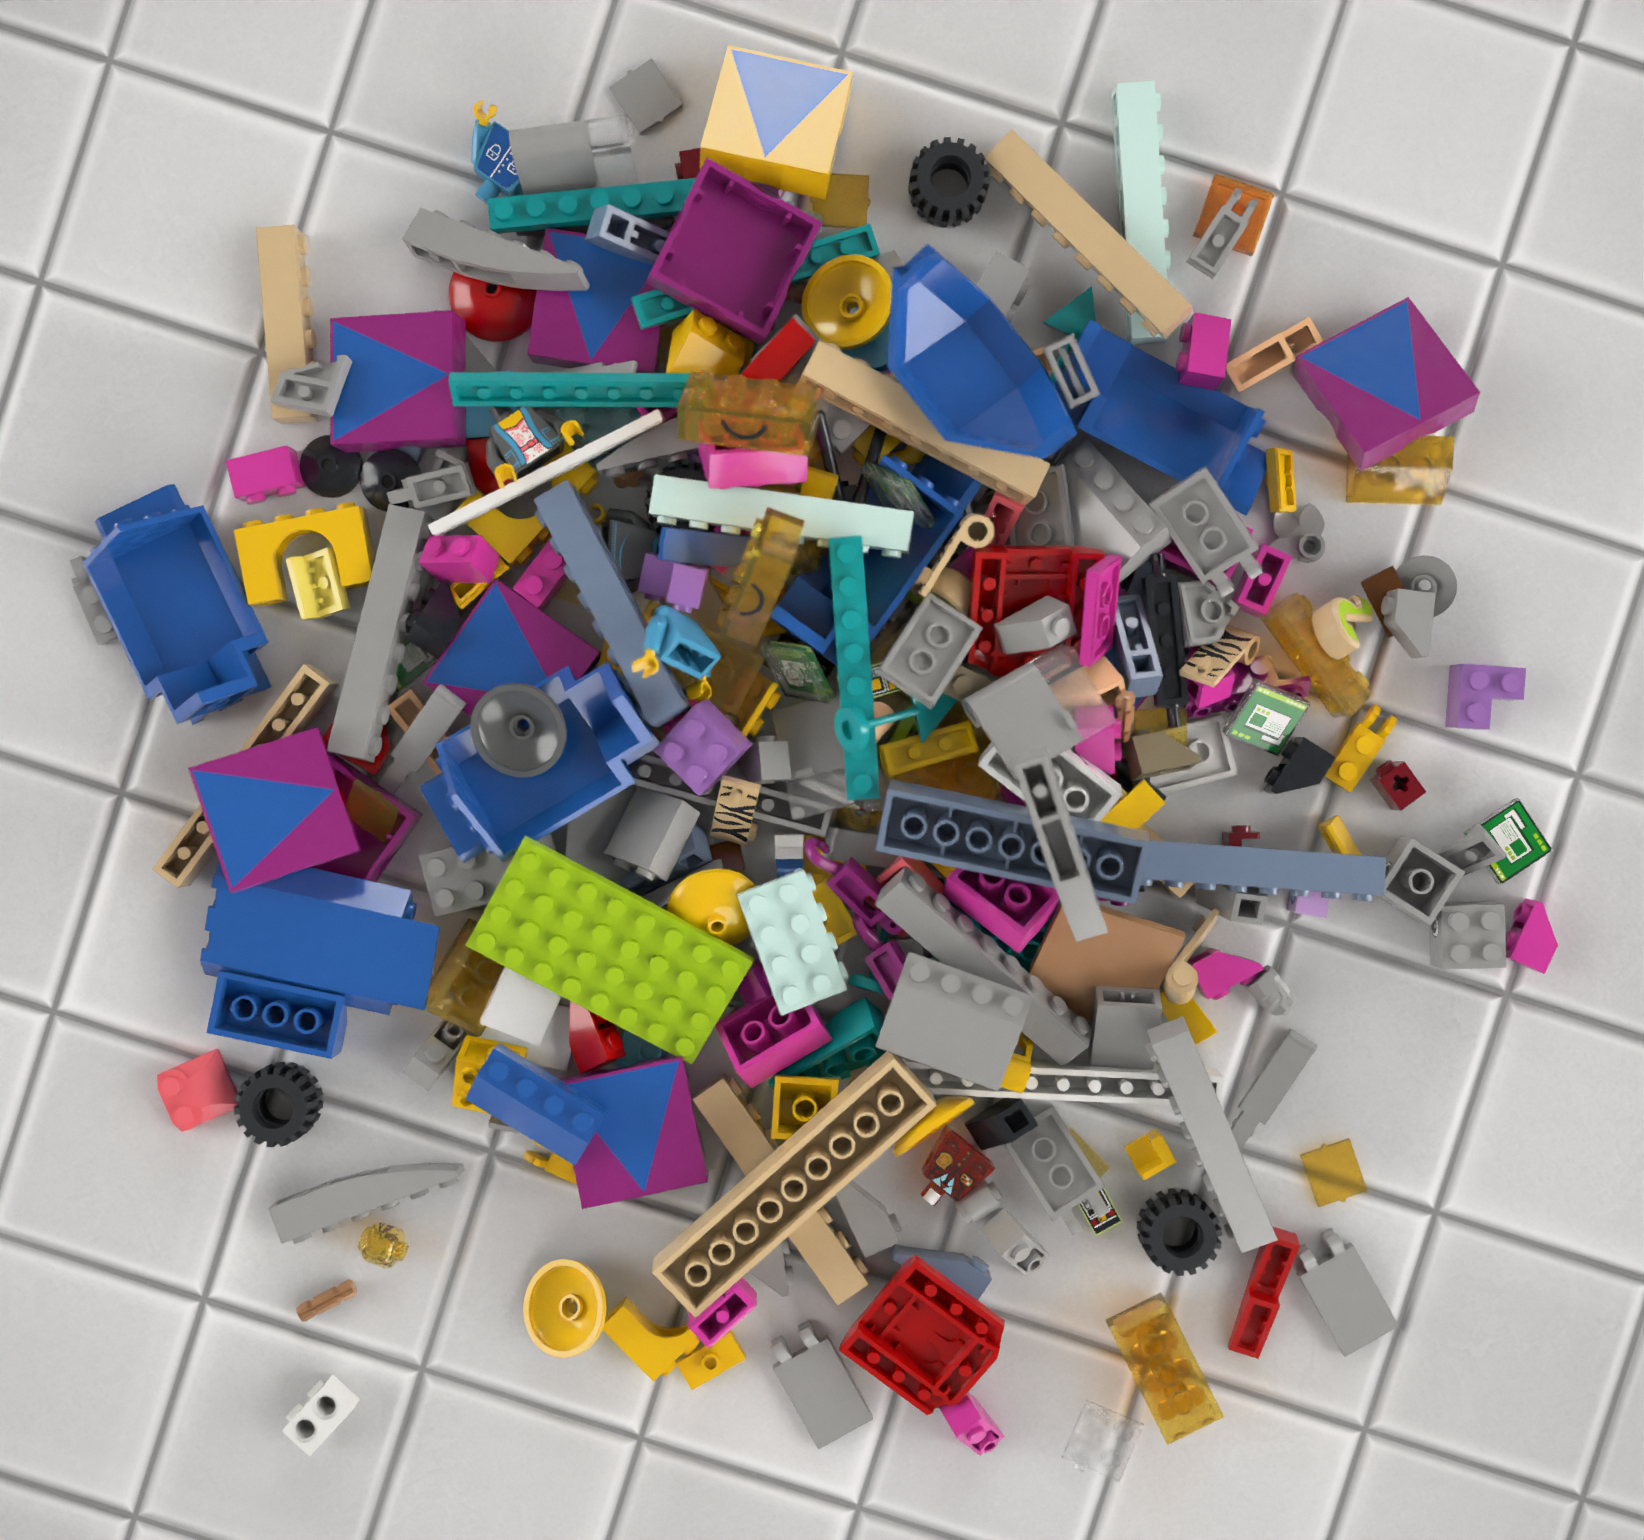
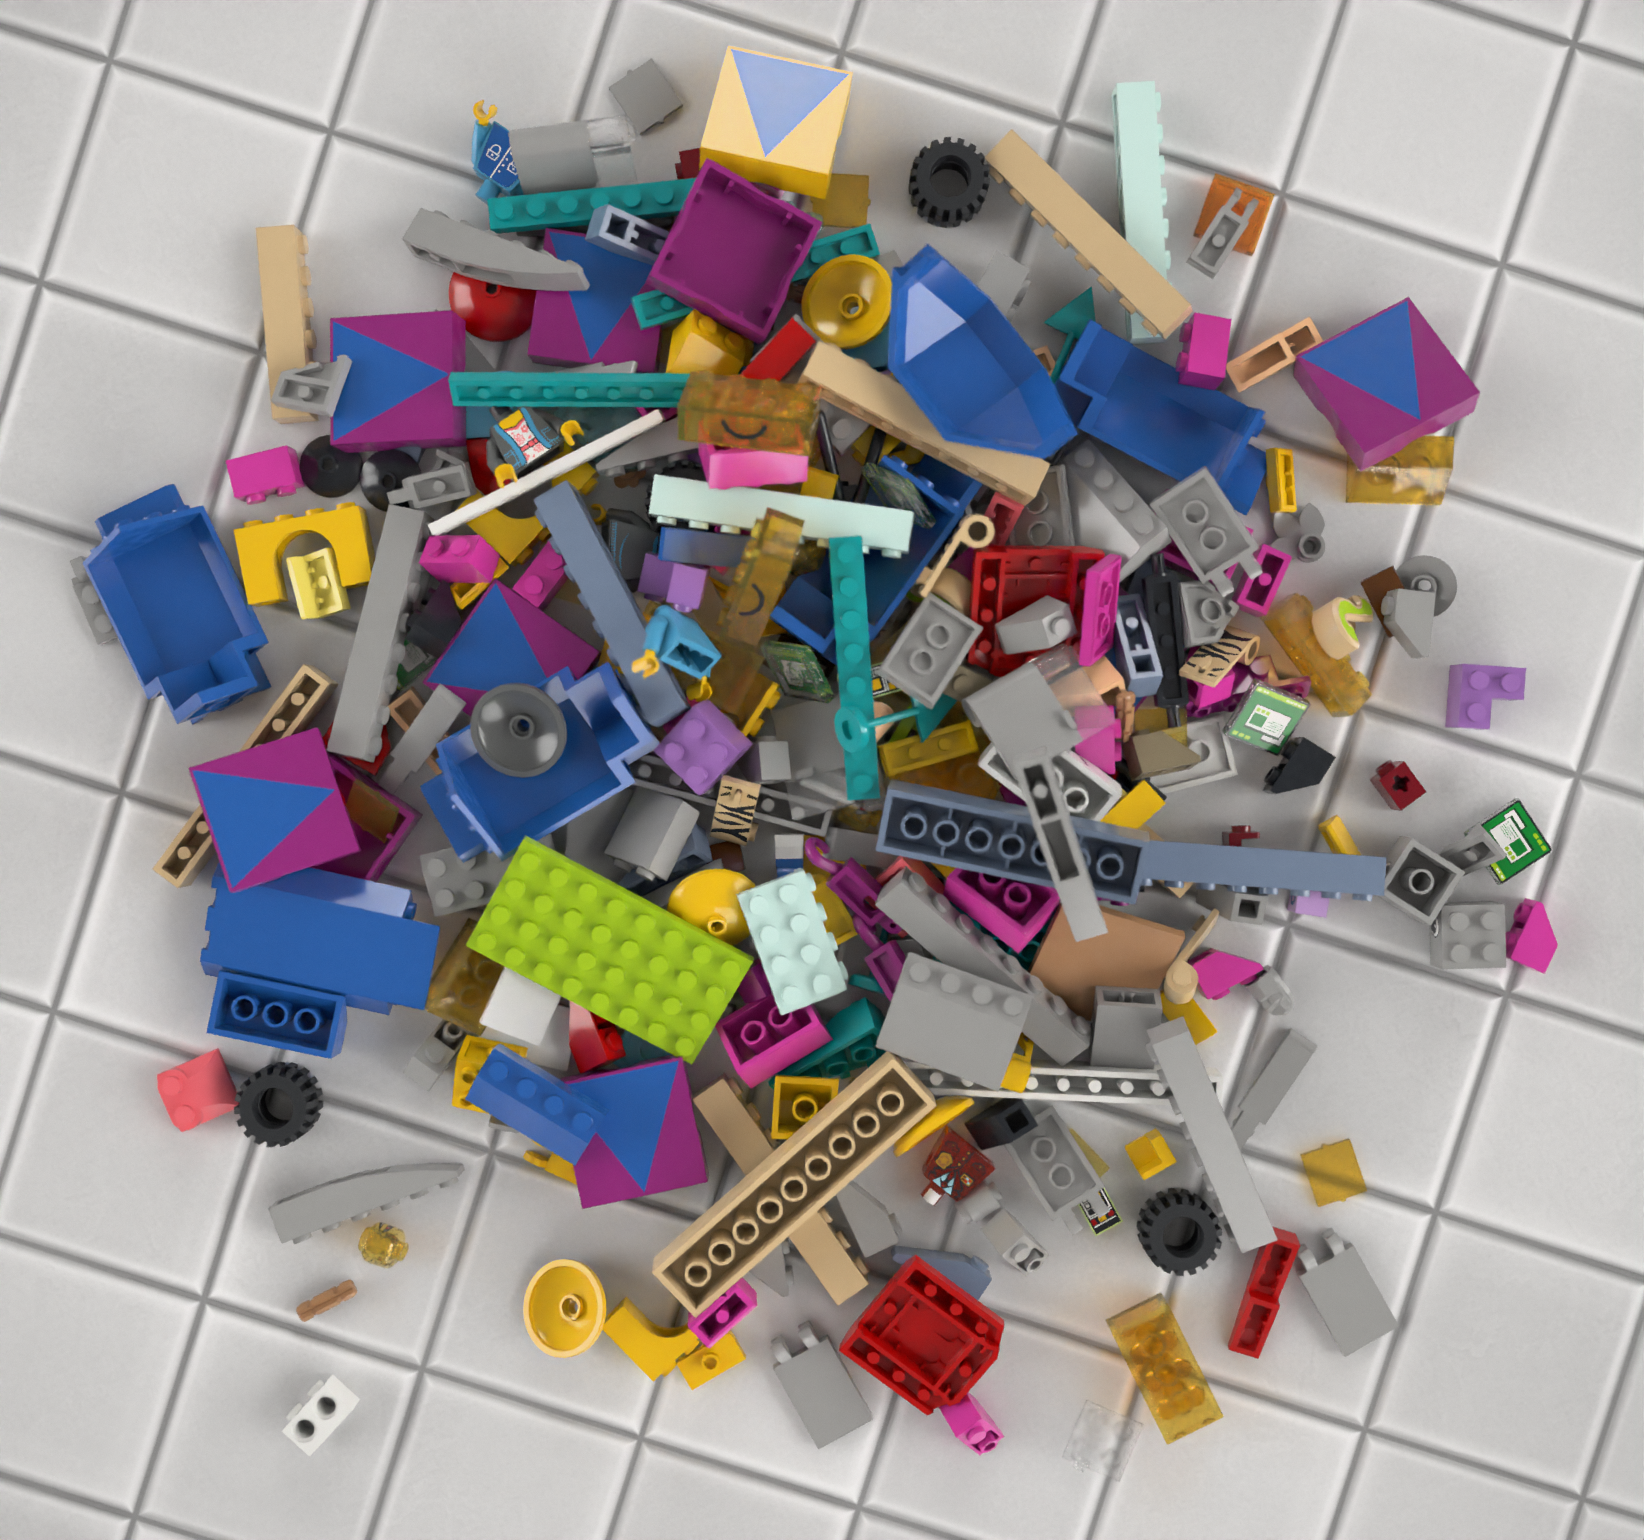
light grey tile [1043,334,1100,409] -> none
yellow hinge [1324,704,1397,793] -> none

